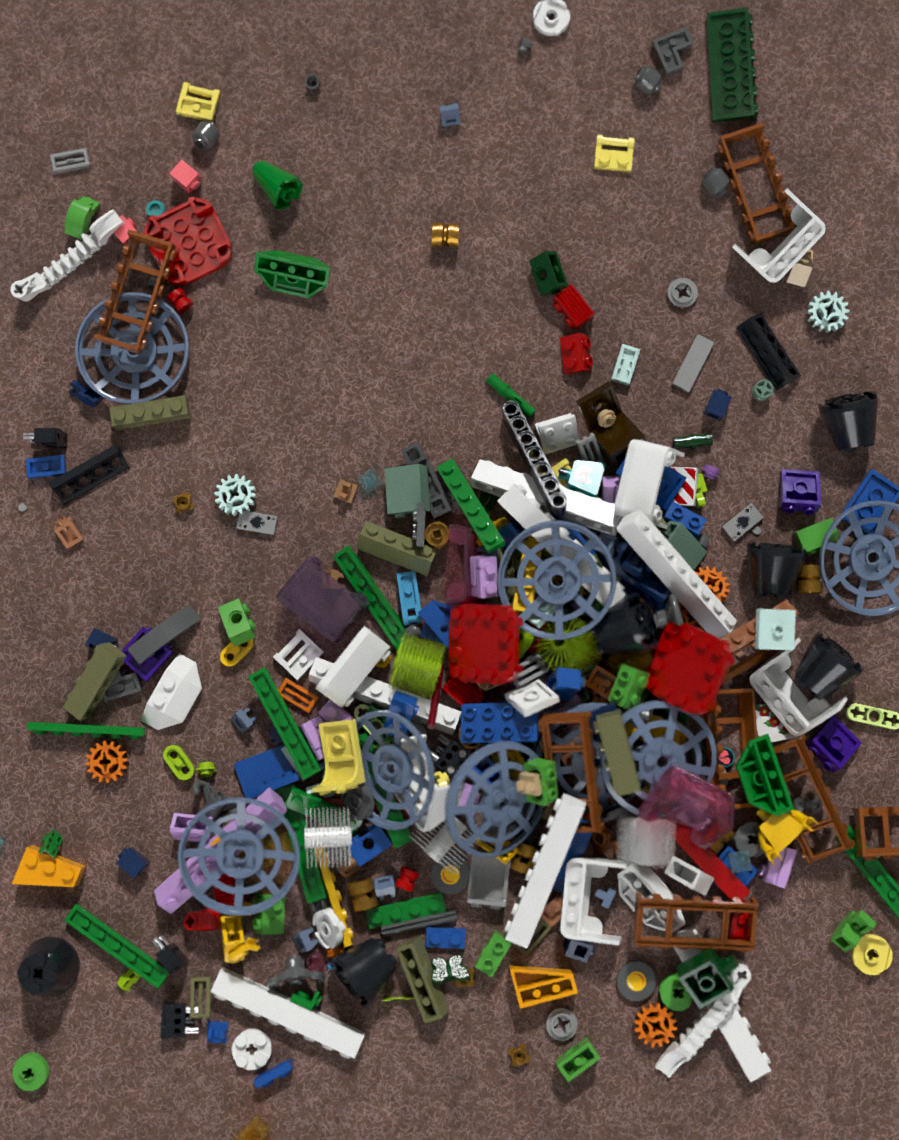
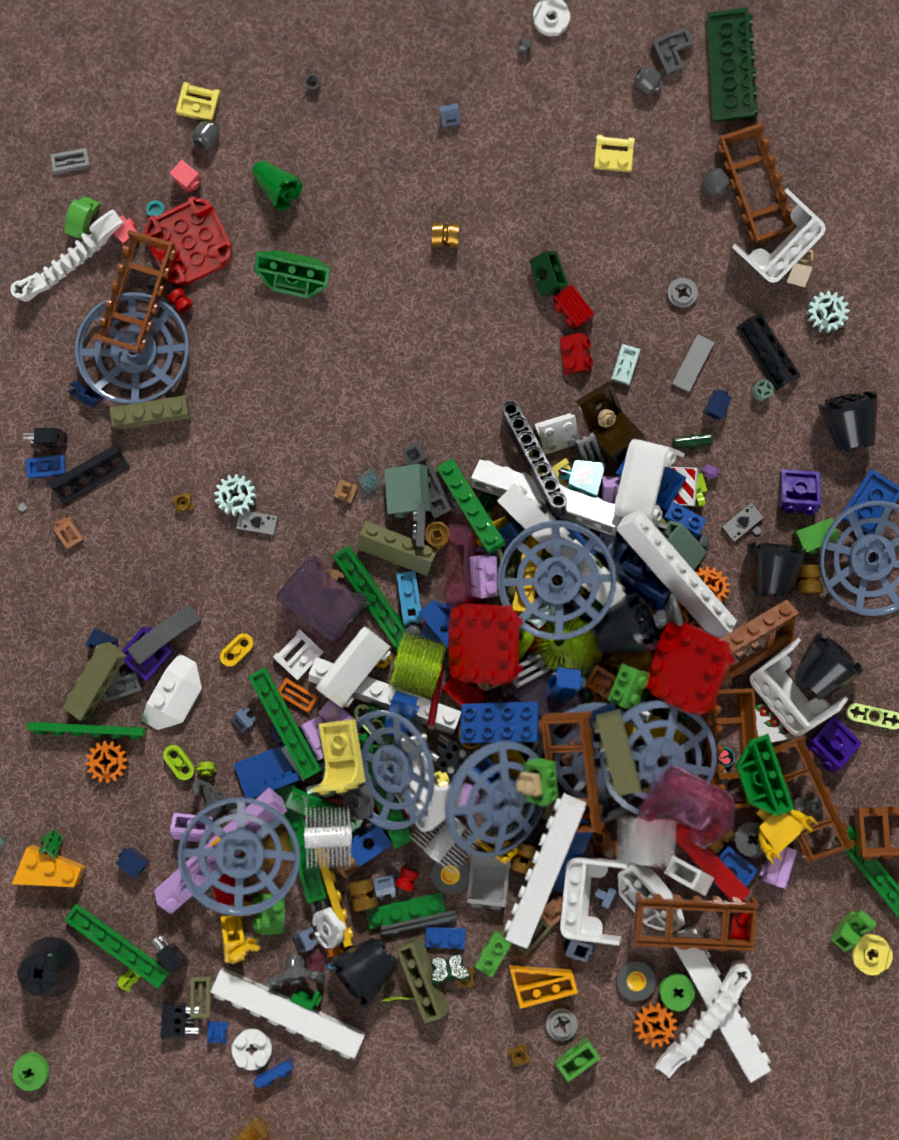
red piece [183,909,221,931] -> none
bright green brick [218,598,256,647] -> none
green pin [486,373,536,418] -> none
white tile [505,679,559,717] -> none
dark green hinge [677,947,739,1009] -> none
clear light blue tile [727,850,752,873] -> none
light aqua plate [755,609,796,650] -> none

